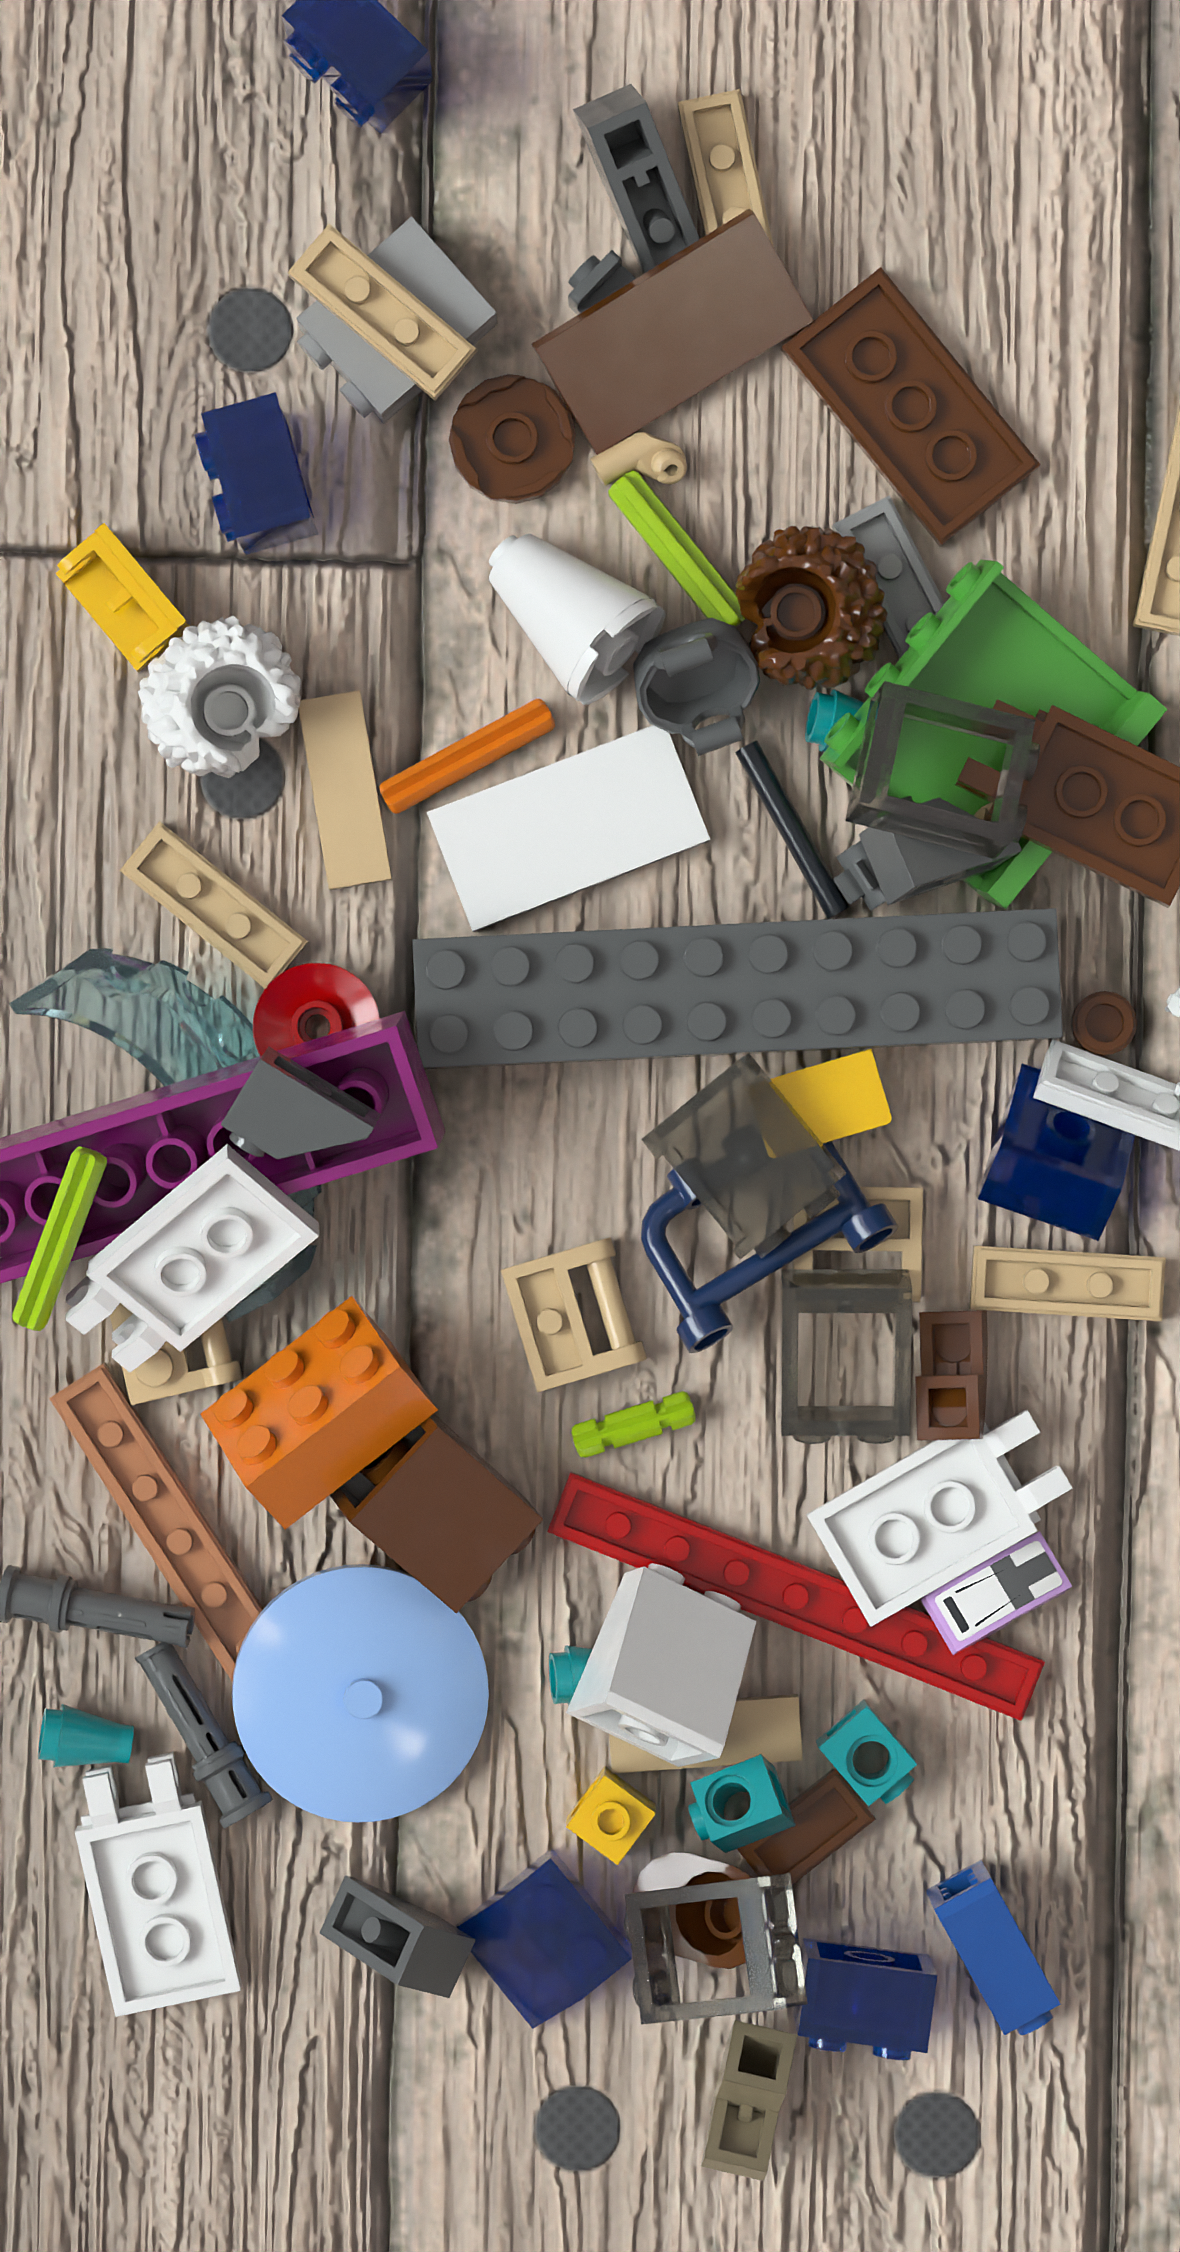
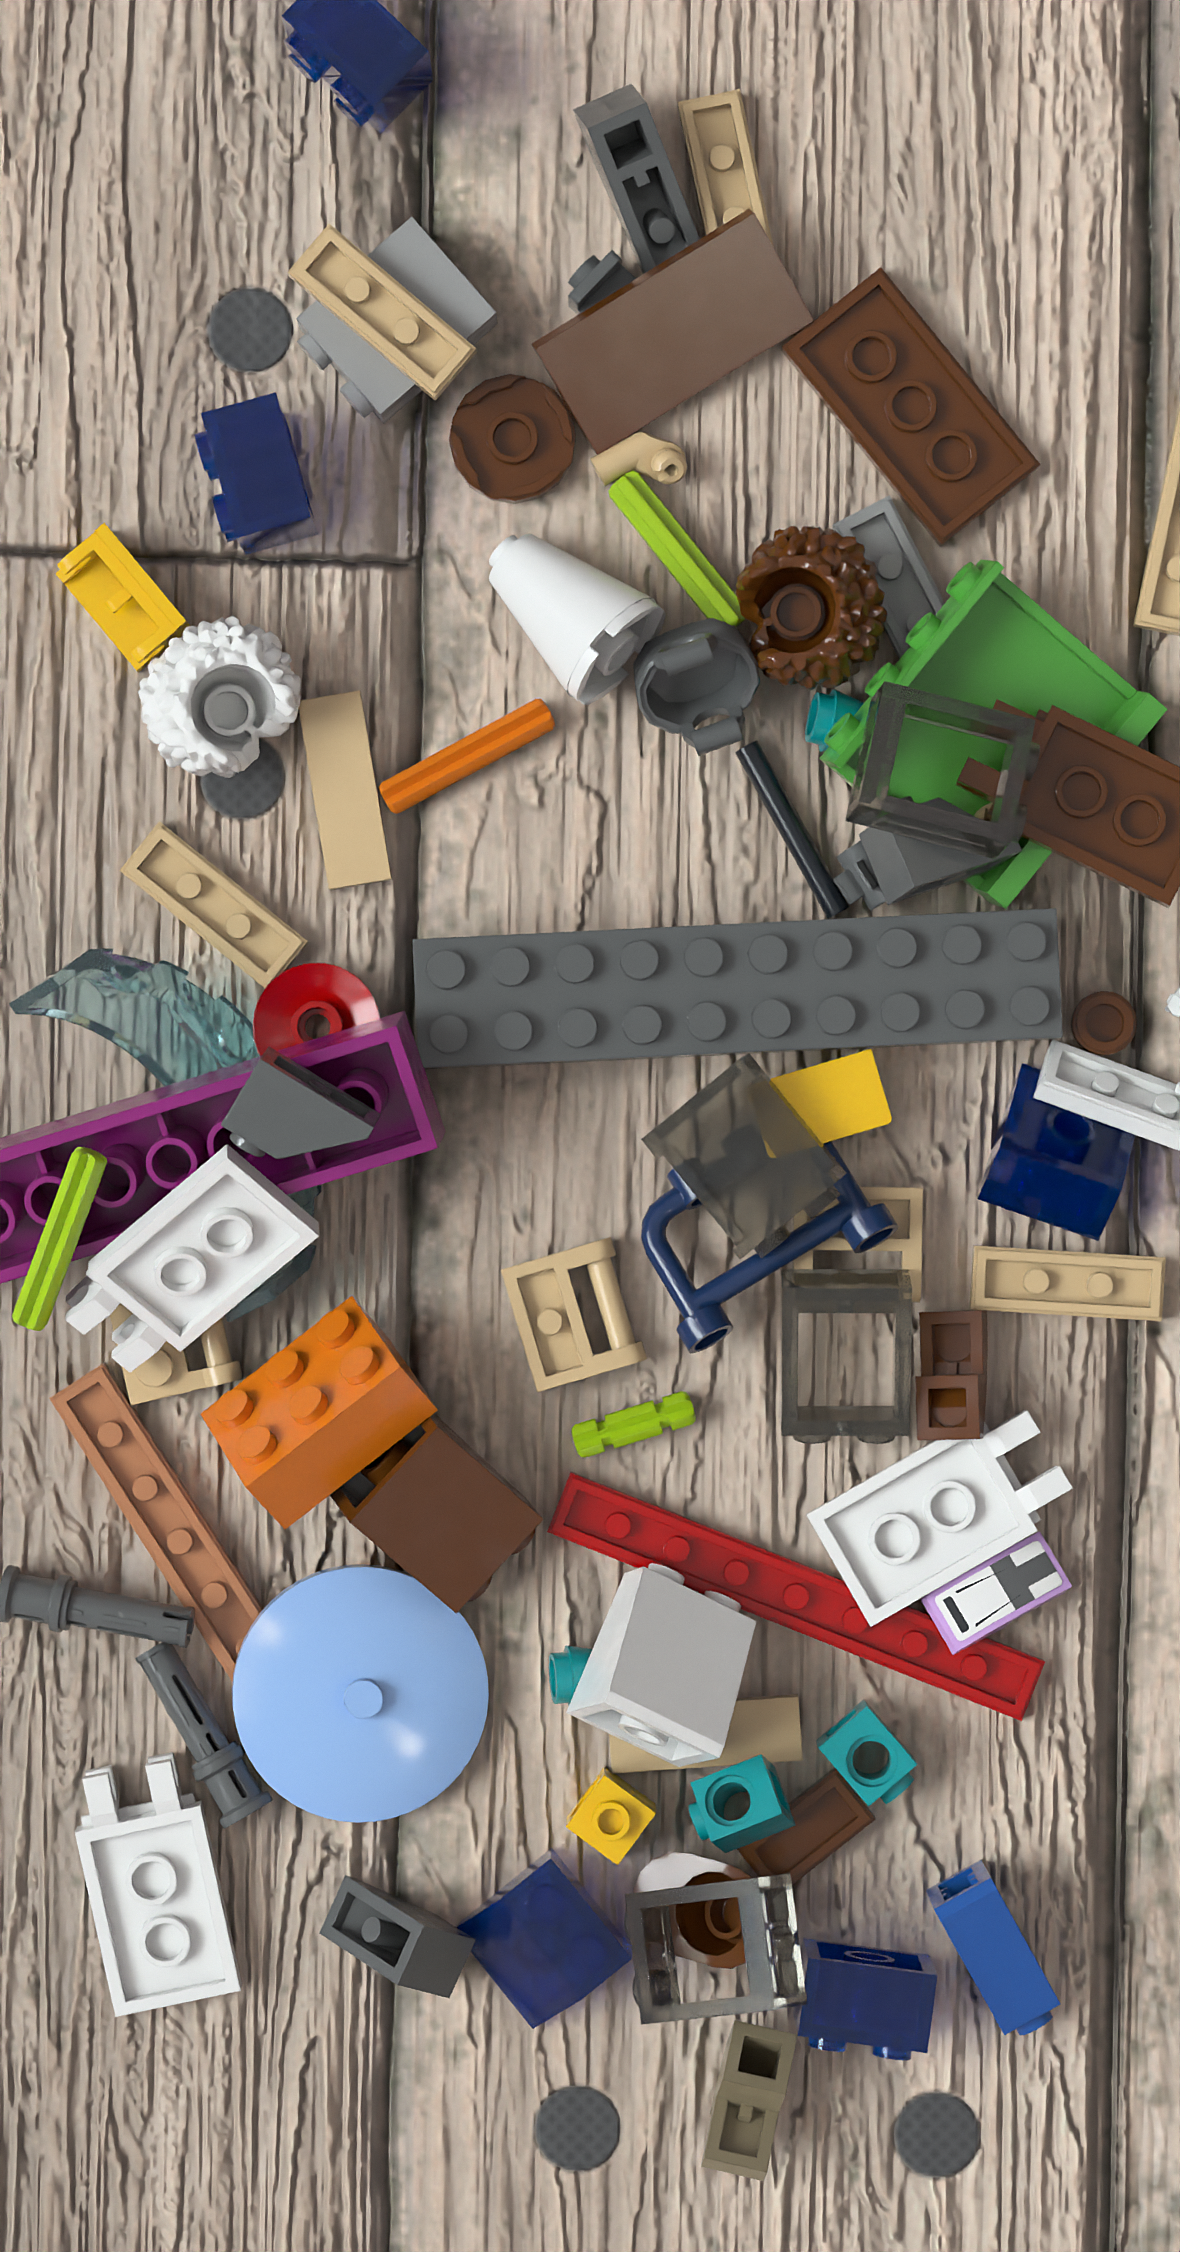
teal cone [38,1704,134,1768] -> none
white tile [427,725,710,932] -> none

